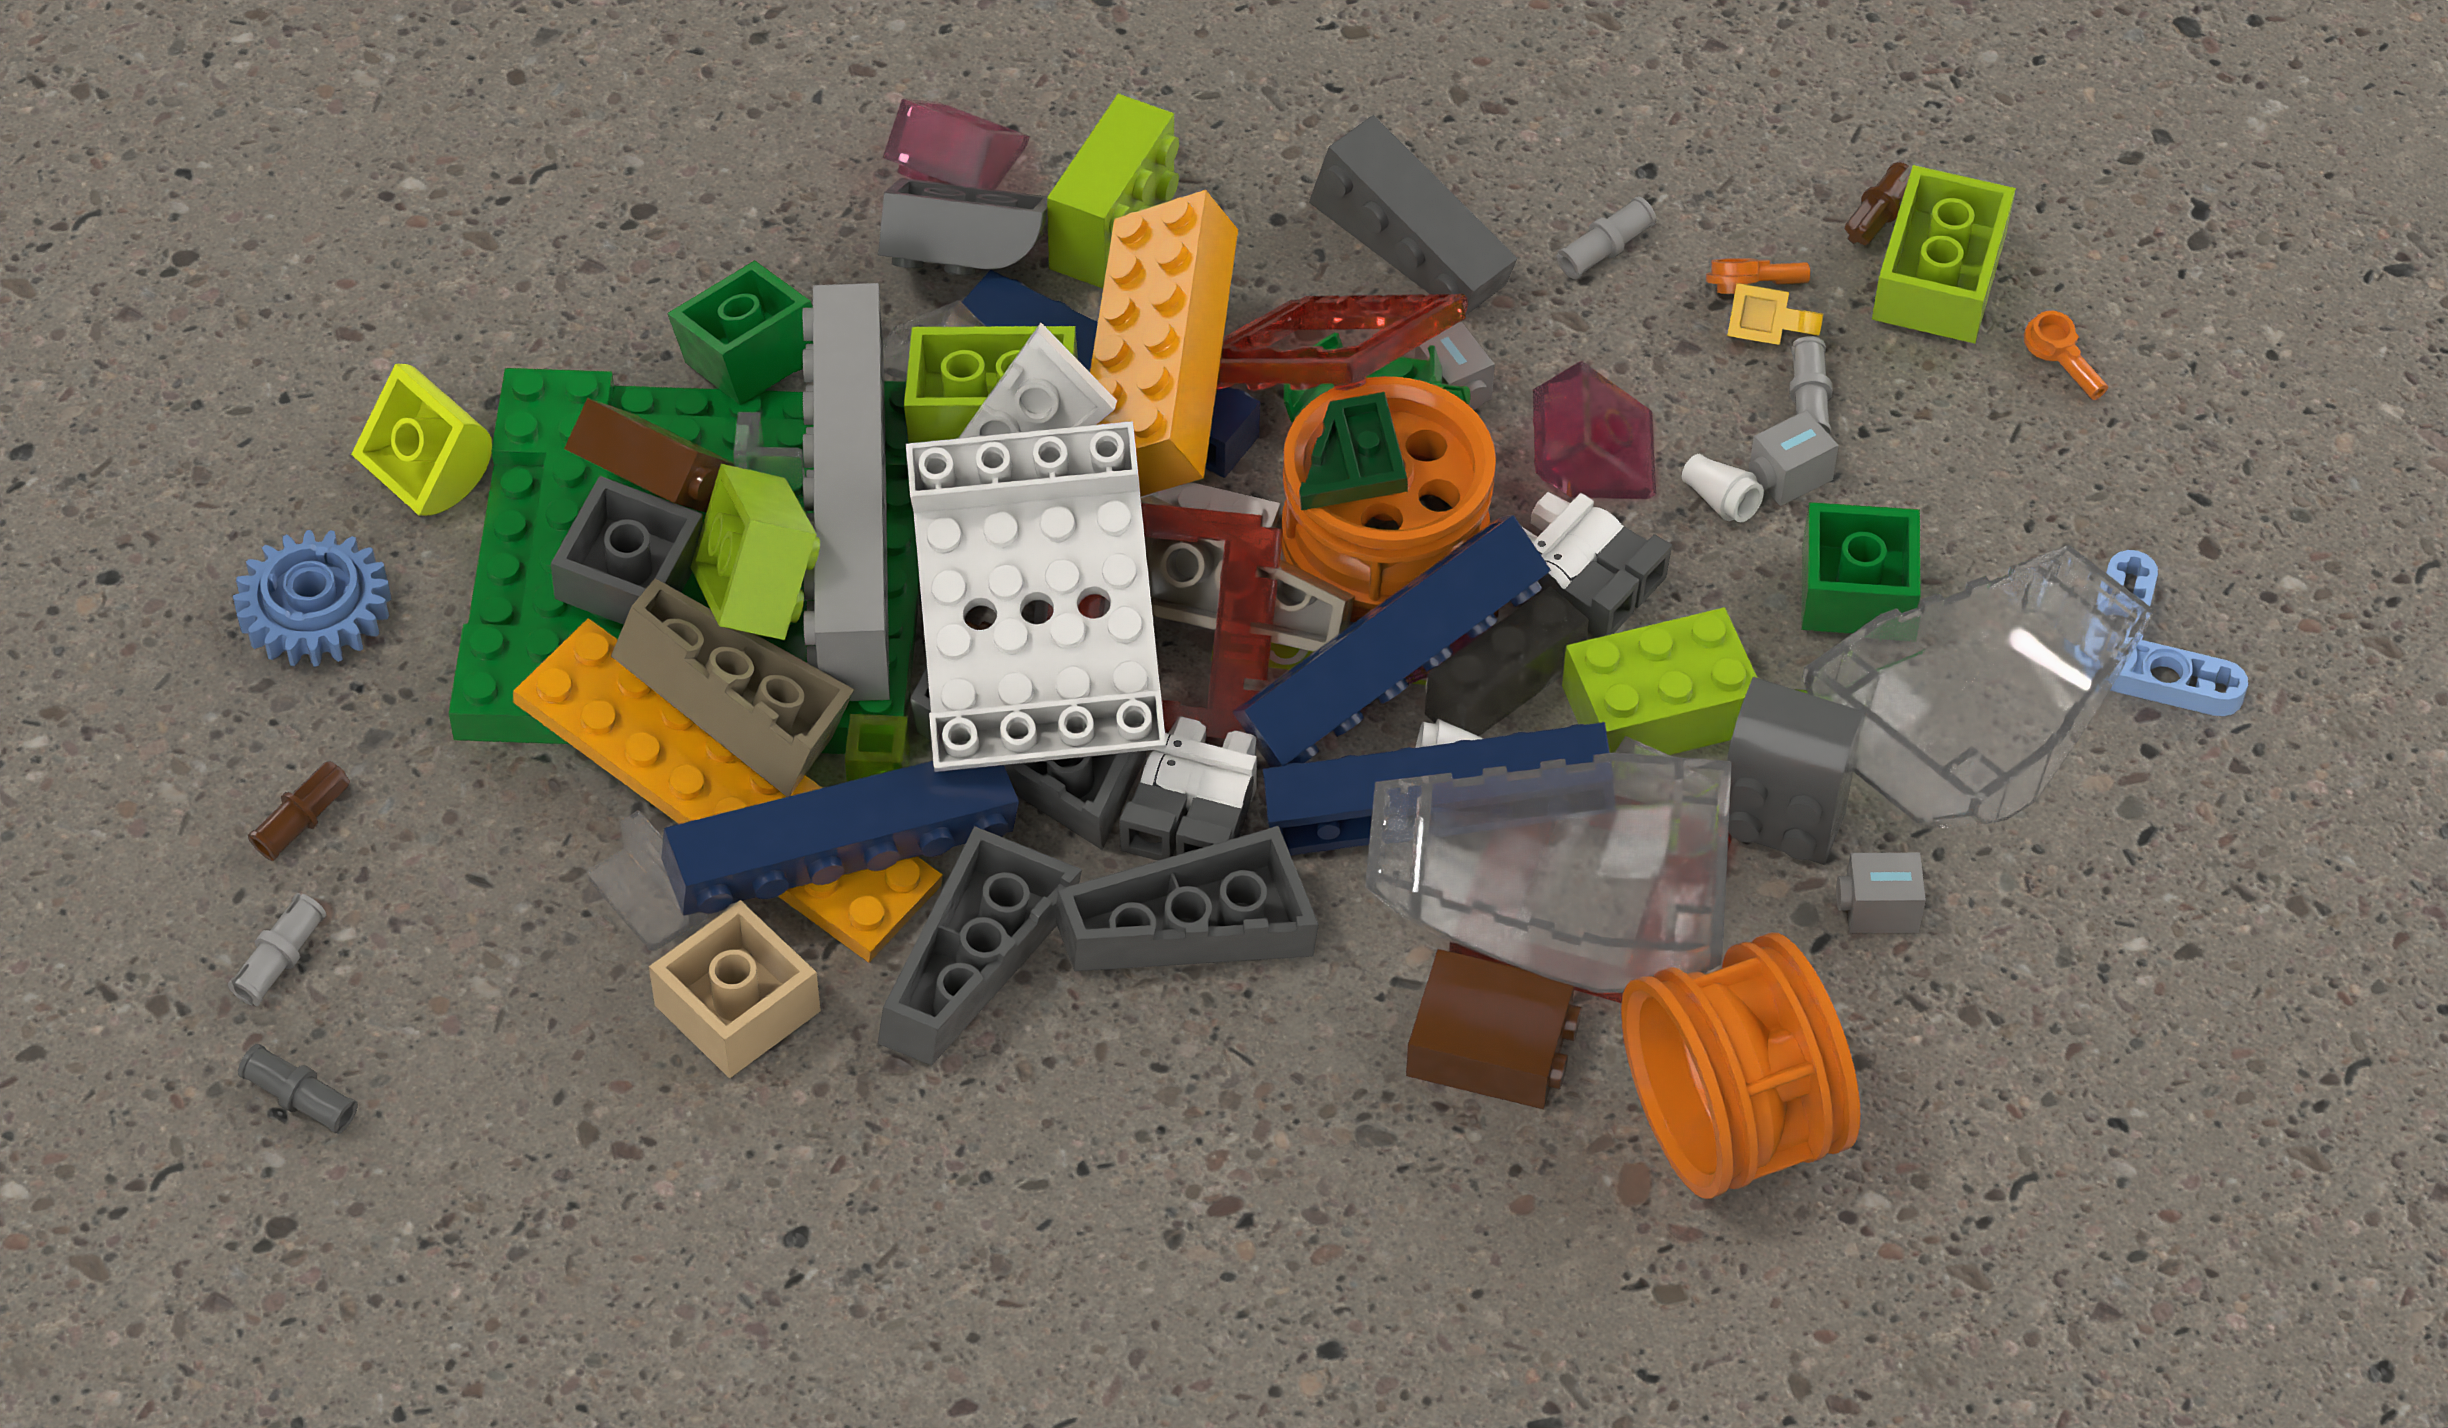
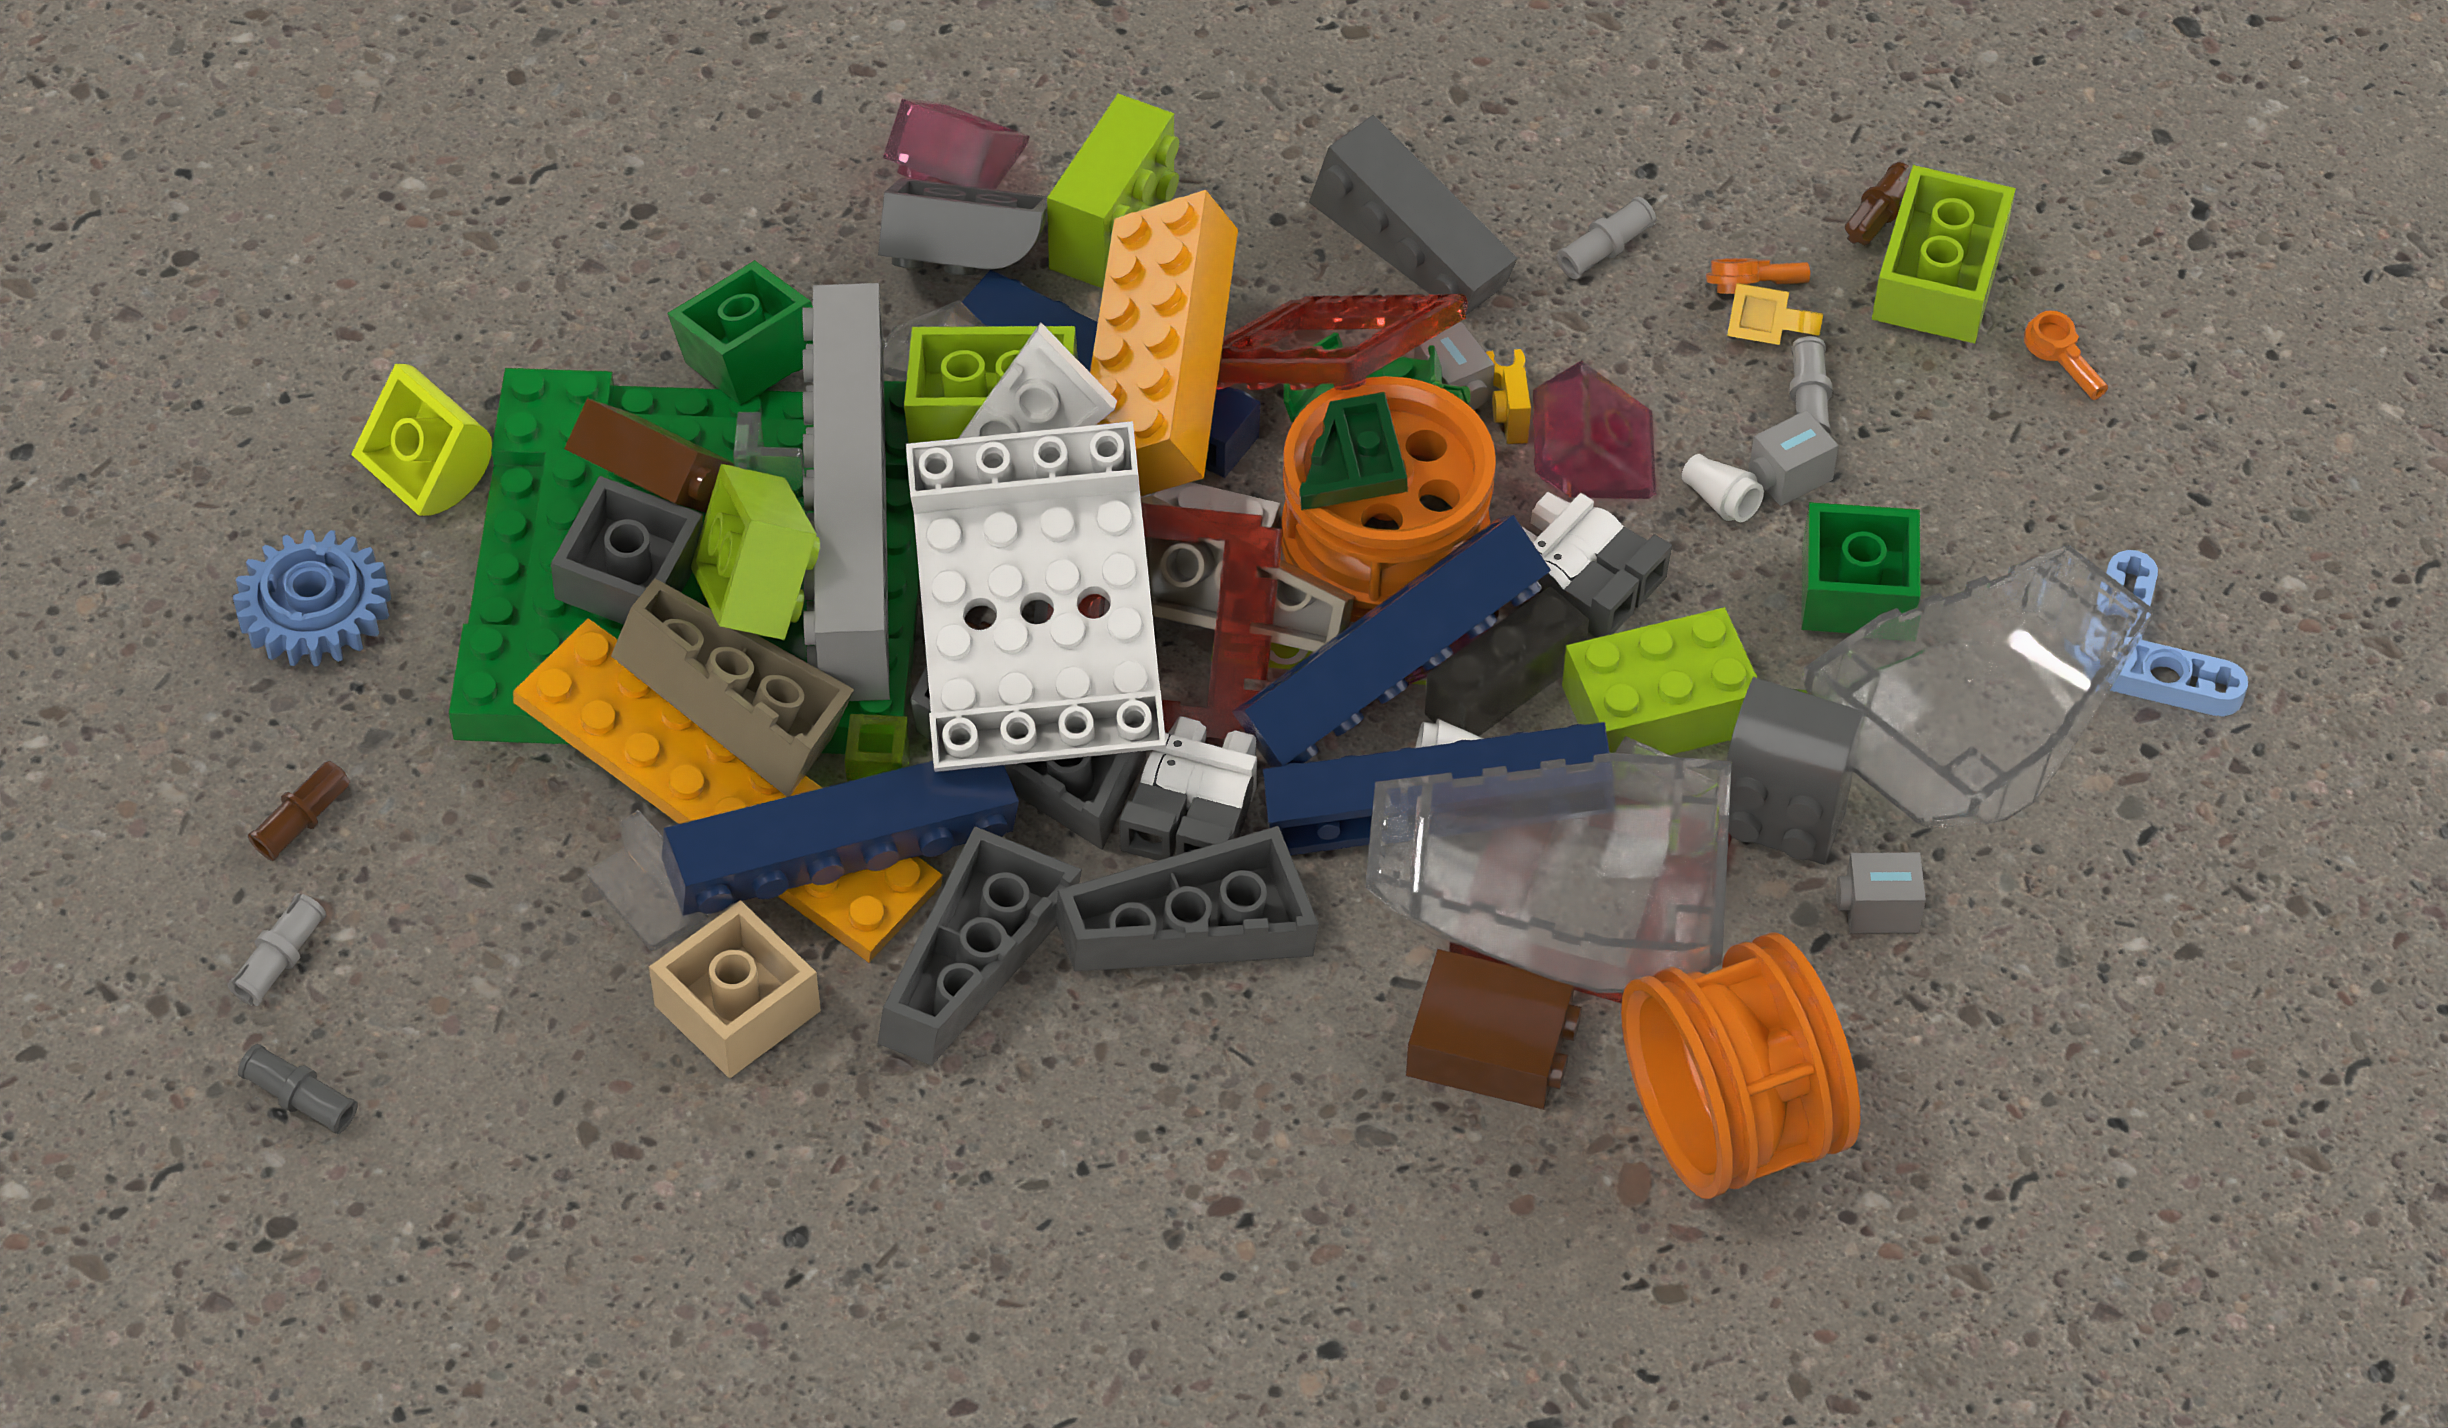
none -> yellow plate [1486,349,1531,444]

